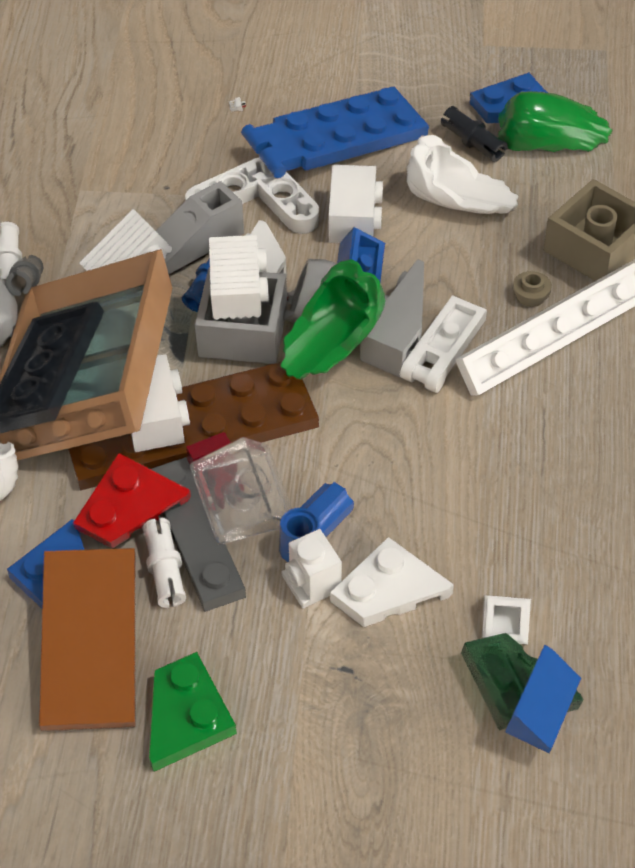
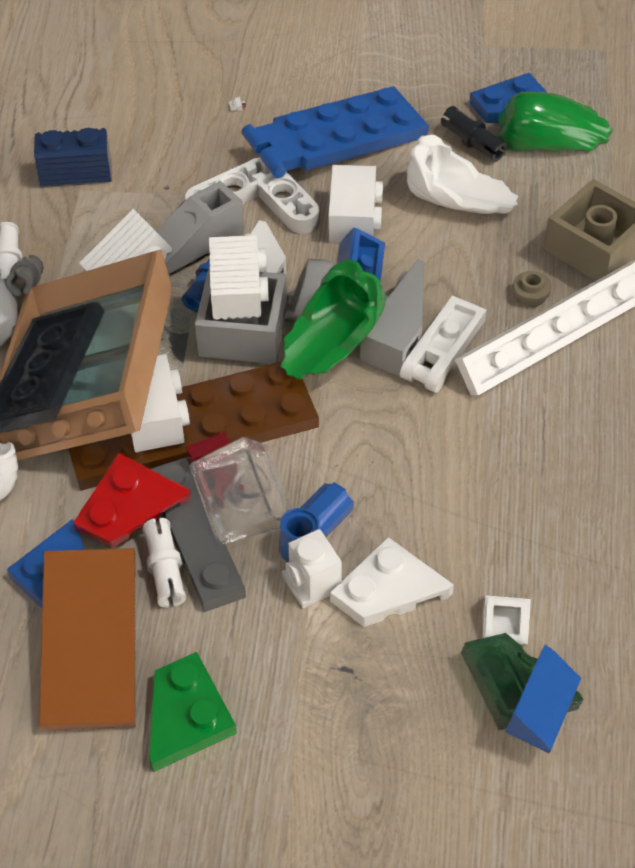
none -> dark blue brick [34,128,112,186]

